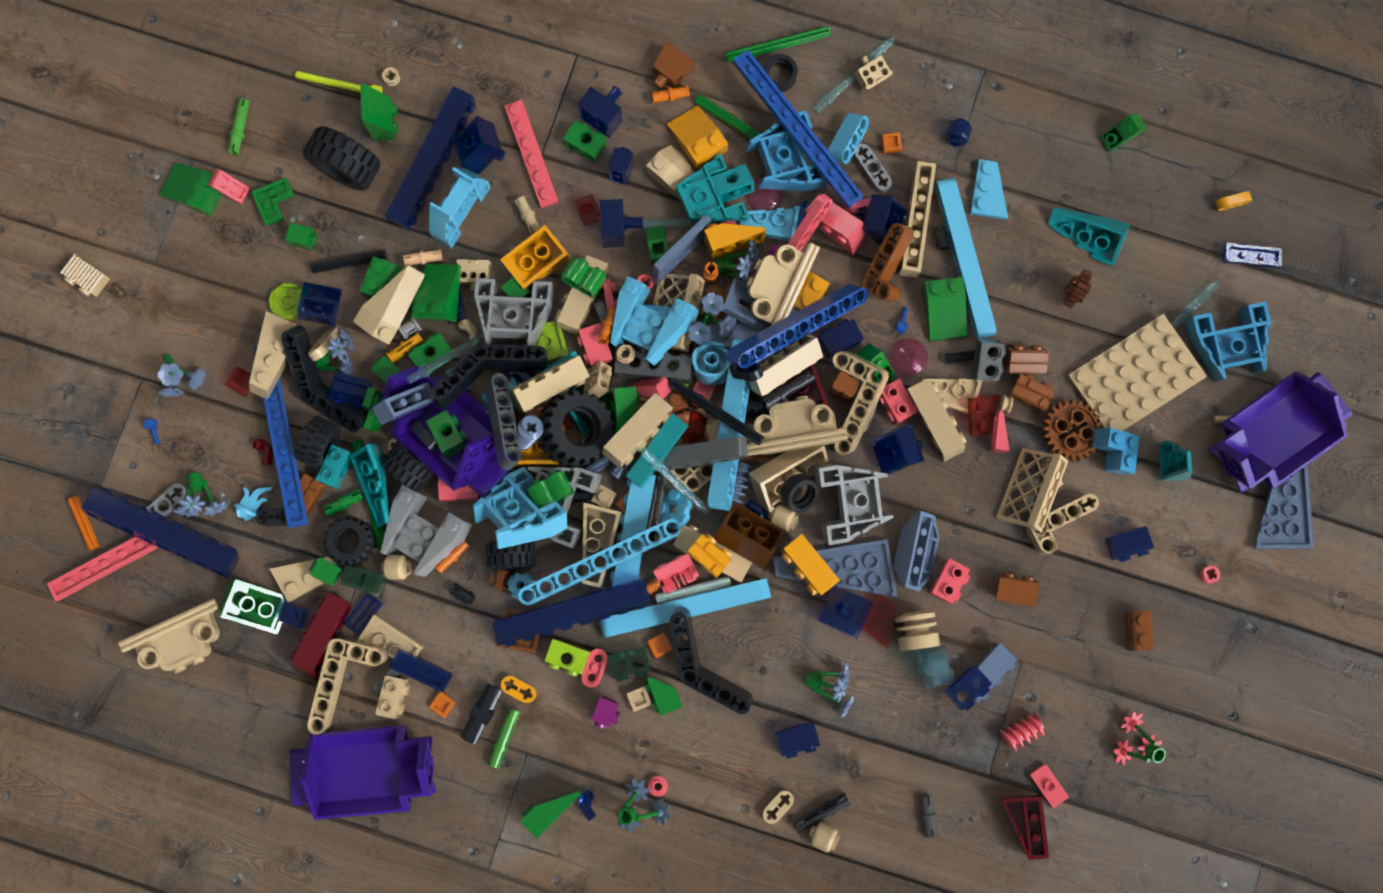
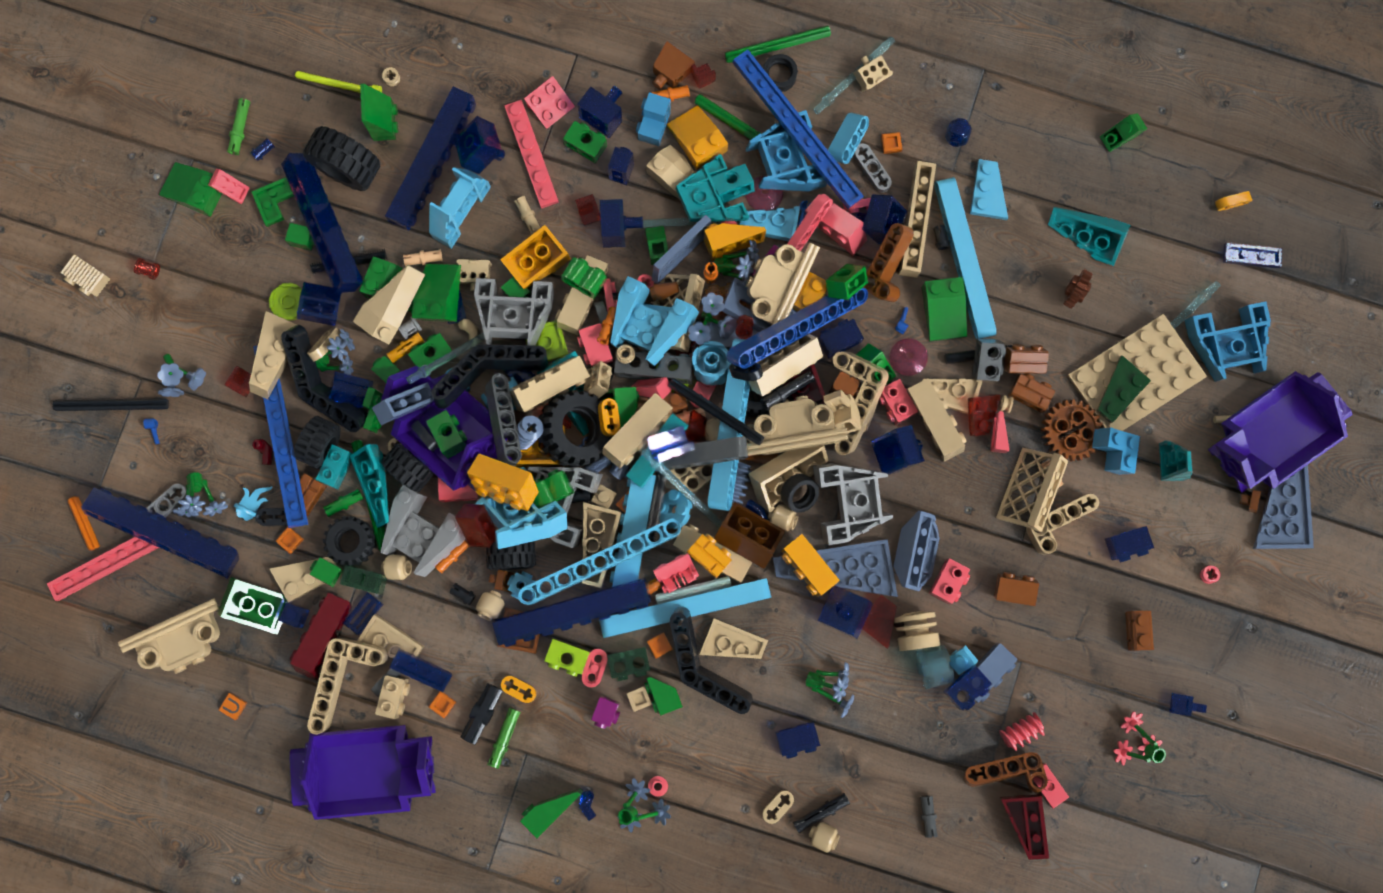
none -> black axle [52,398,169,411]
none -> clear red bush [134,258,160,280]
none -> orange tile [219,693,248,720]
none -> clear blue pin [250,138,275,161]
none -> orange tile [276,527,304,554]
none -> clear blue brick [281,153,363,293]
none -> clear red brick [455,504,496,548]
none -> light orange brick [467,454,539,512]
none -> tan head [476,590,505,621]
none -> coral hinge [524,76,575,129]
none -> light orange beam [598,398,620,436]
none -> dark azure brick [636,92,671,146]
none -> clear blue panel [647,426,695,462]
none -> dark orange cone [650,281,679,302]
none -> clear red panel [691,63,716,89]
none -> tan wing [699,619,768,659]
none -> clear red bush [735,315,754,339]
none -> tan brick [824,390,861,434]
none -> green brick [826,264,868,300]
none -> medium azure bracket [946,645,978,675]
none -> dark orange beam [964,752,1048,793]
none -> dark green wing [1097,355,1151,423]
none -> clear blue plate [1169,693,1207,716]
none -> dark orange tile [1240,490,1261,513]

